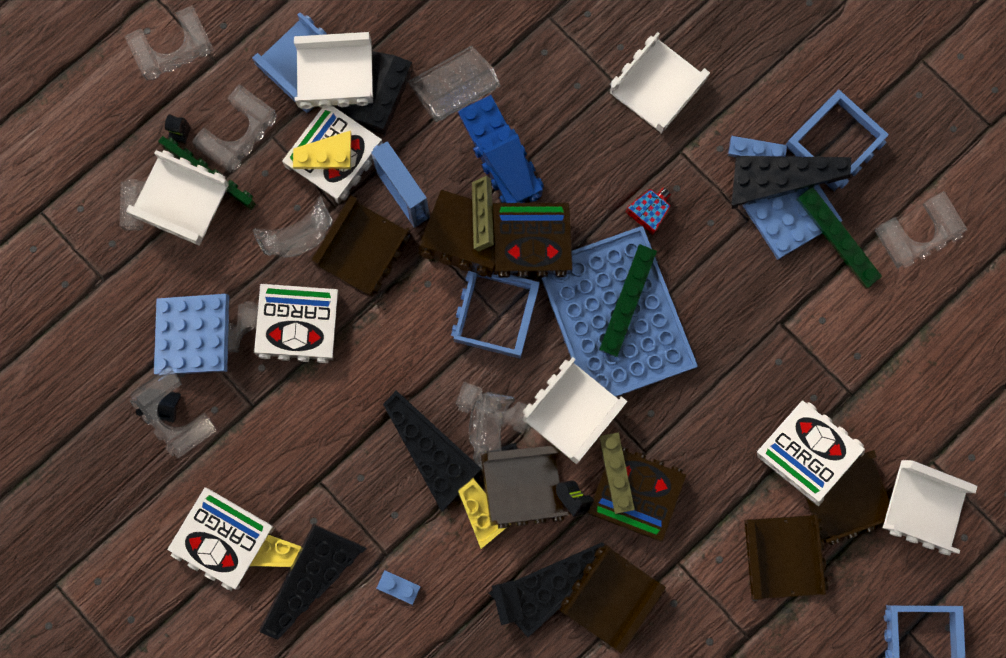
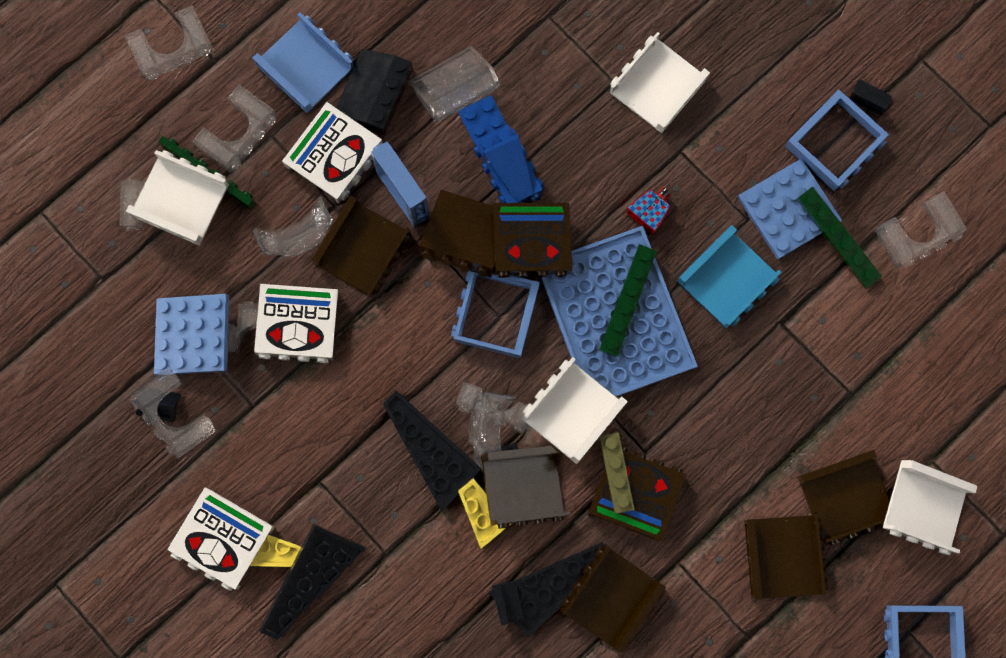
black leg [165,114,191,144] -> none
light yellow wing [293,130,351,169] -> none
white panel [294,32,373,109] -> none
medium blue plate [376,570,421,605] -> none
olive plate [472,176,494,251] -> none
black leg [556,480,594,517] -> none
medium blue plate [728,136,787,157] -> none
black wing [731,156,851,209] -> none
white panel [757,400,865,506] -> none
none -> dark azure panel [677,225,781,328]
none -> black panel [849,80,892,116]

